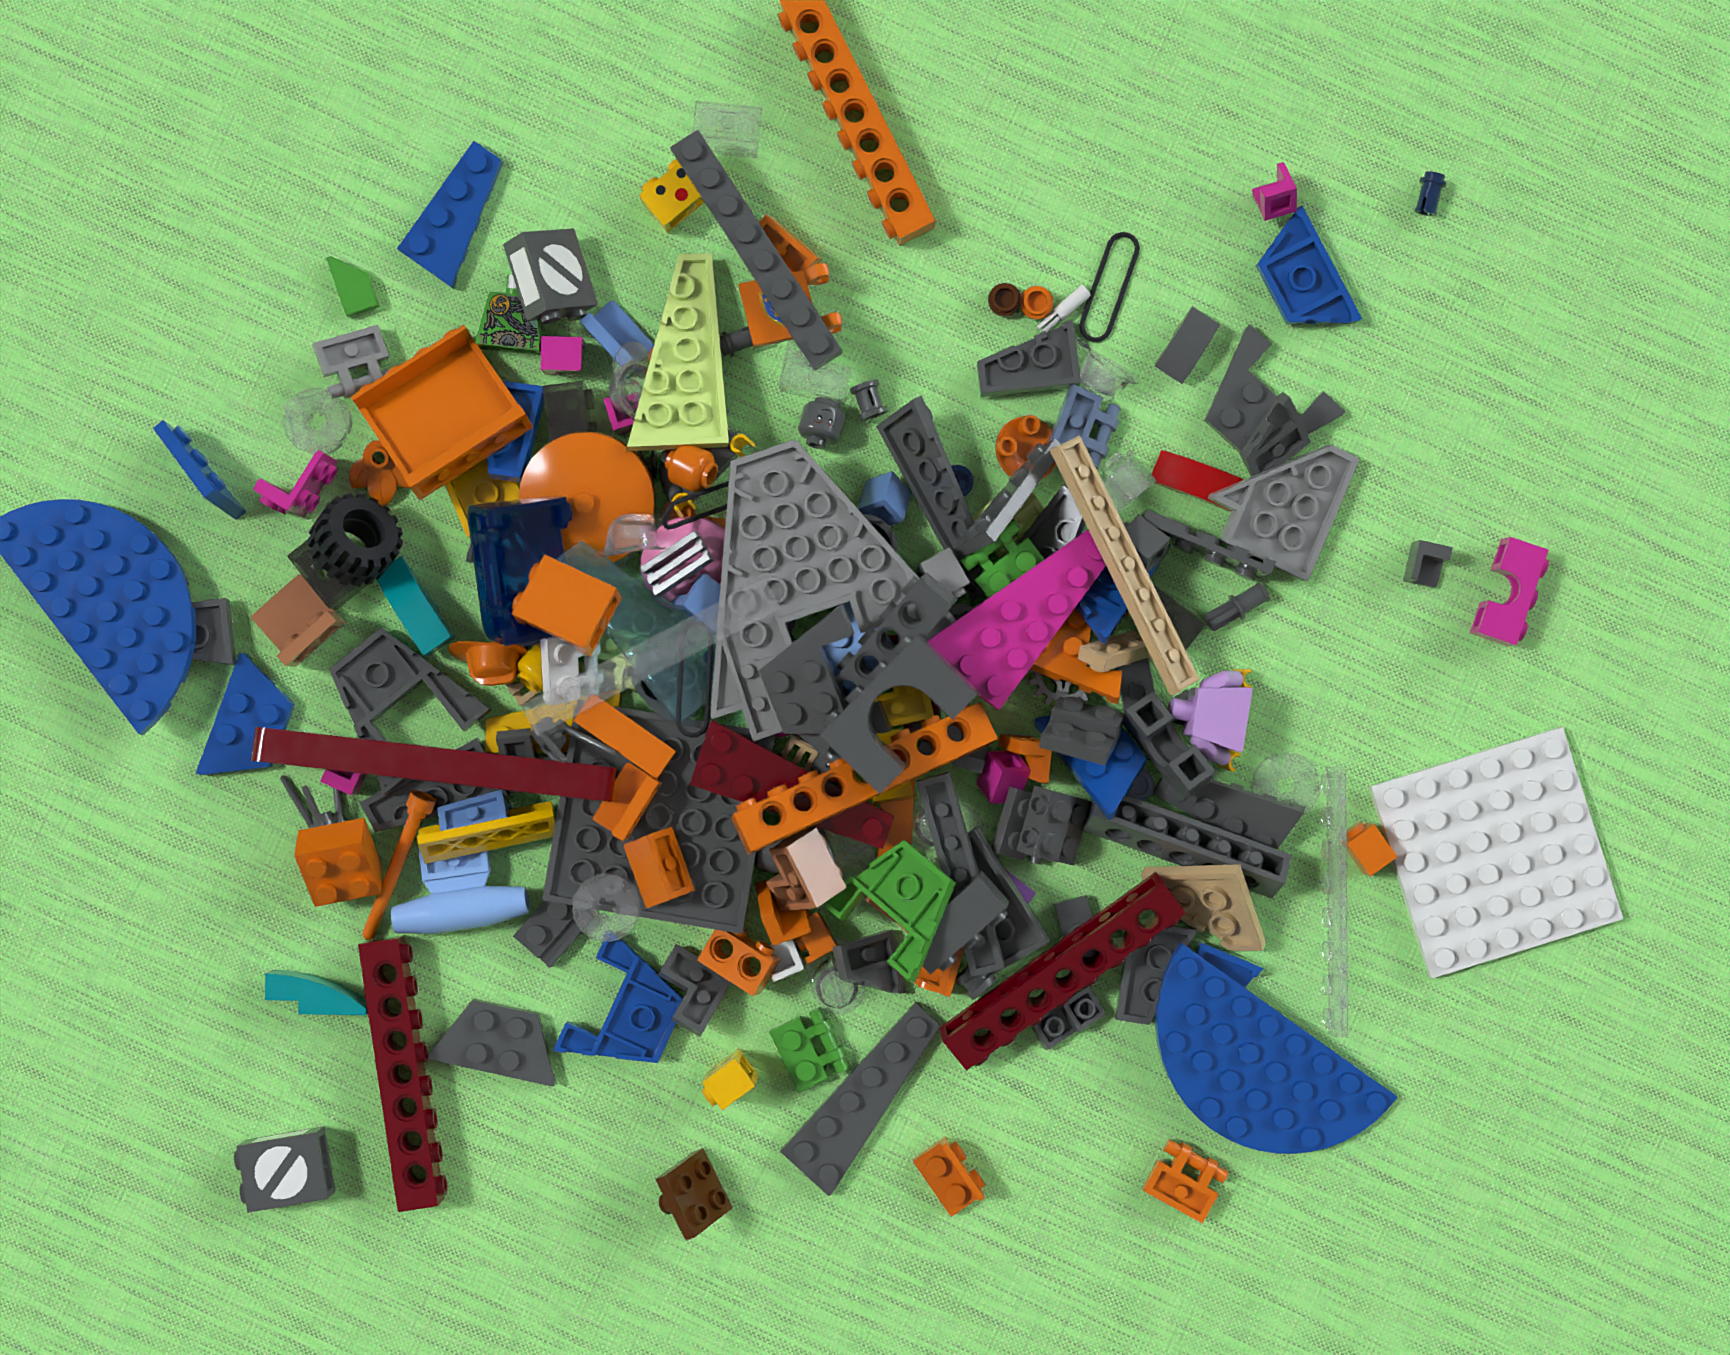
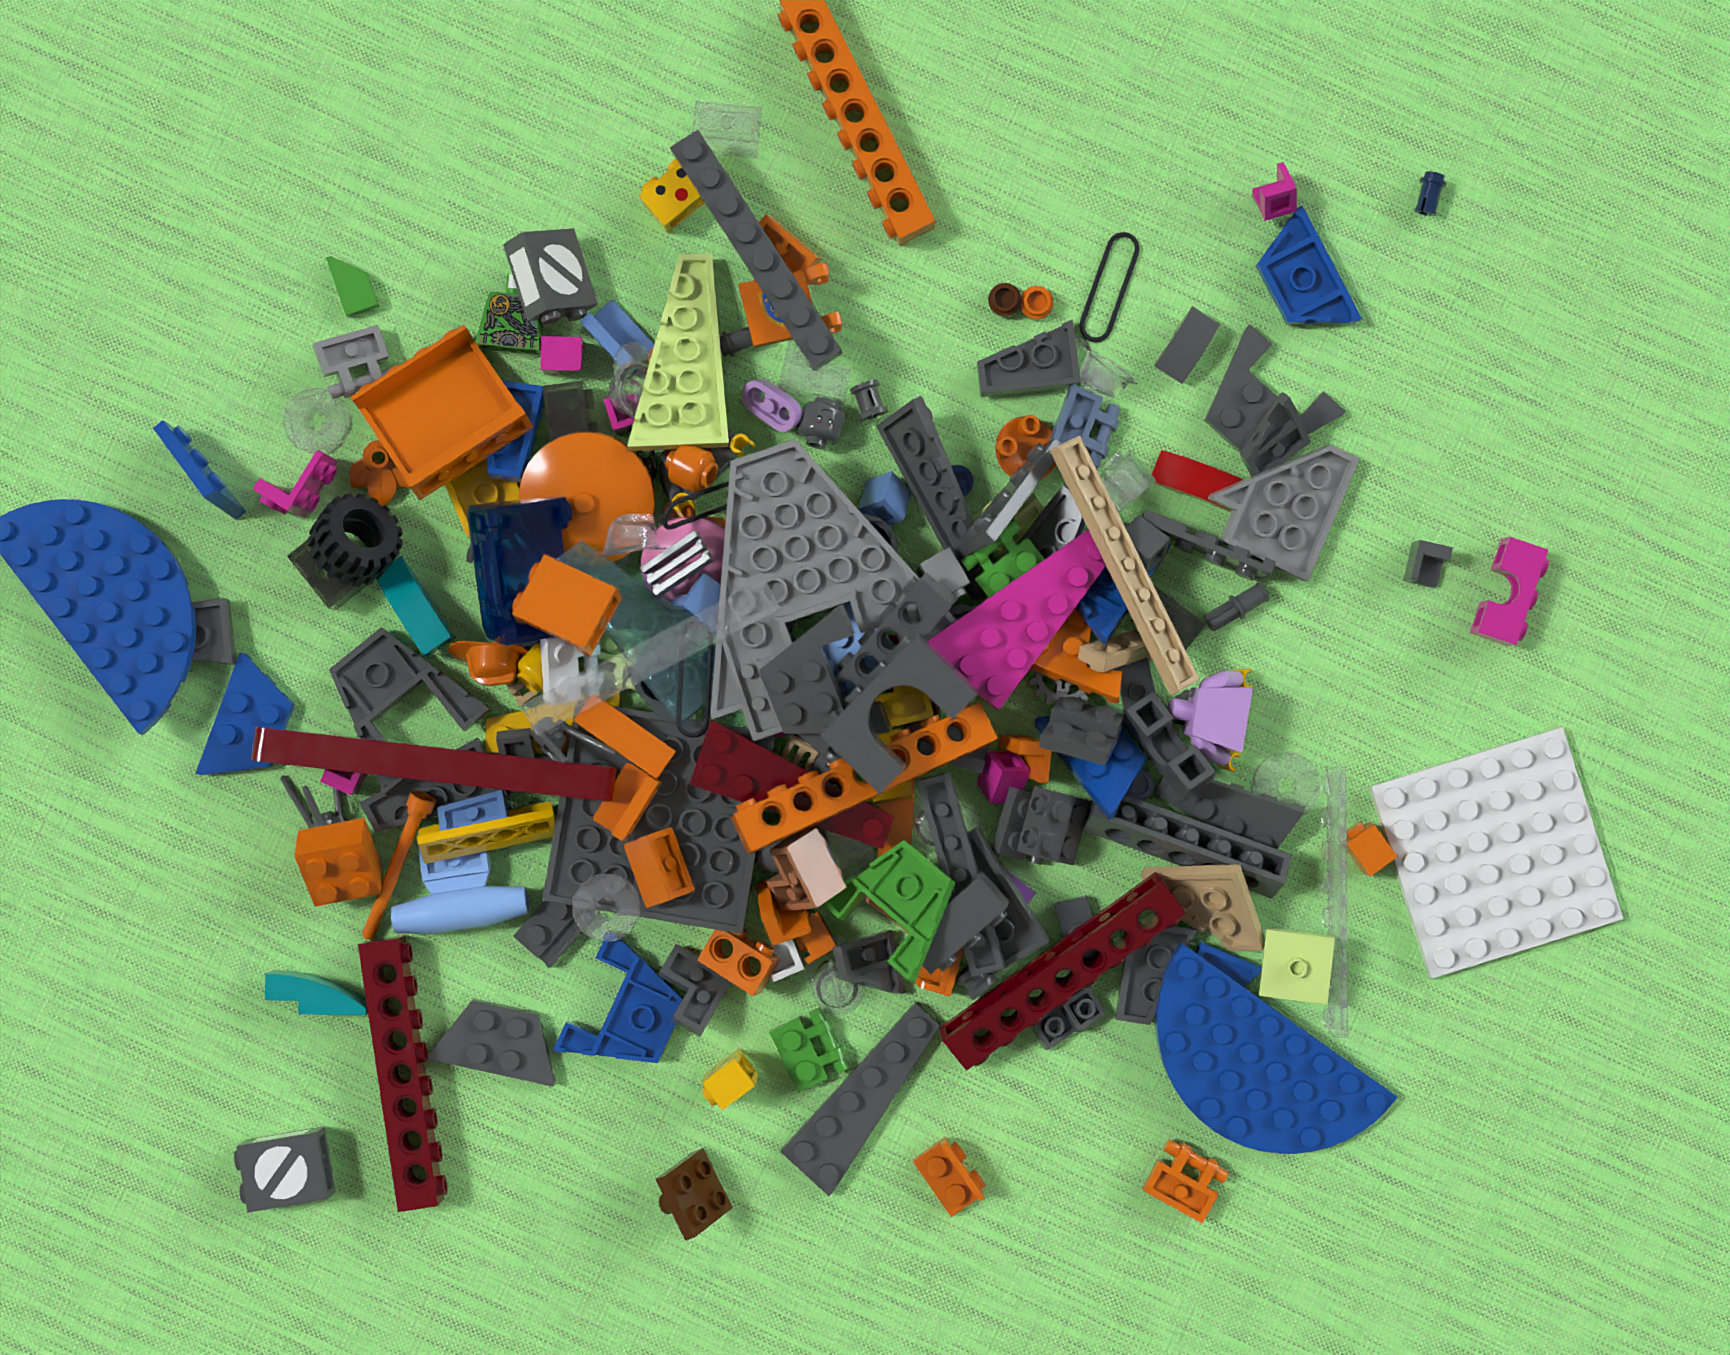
nougat bracket [251,574,345,667] -> none
blue wing [397,141,503,289] -> none
white pin [1037,285,1091,333] -> none
none -> lavender plate [742,379,802,432]
none -> yellowish green plate [1259,928,1335,1005]

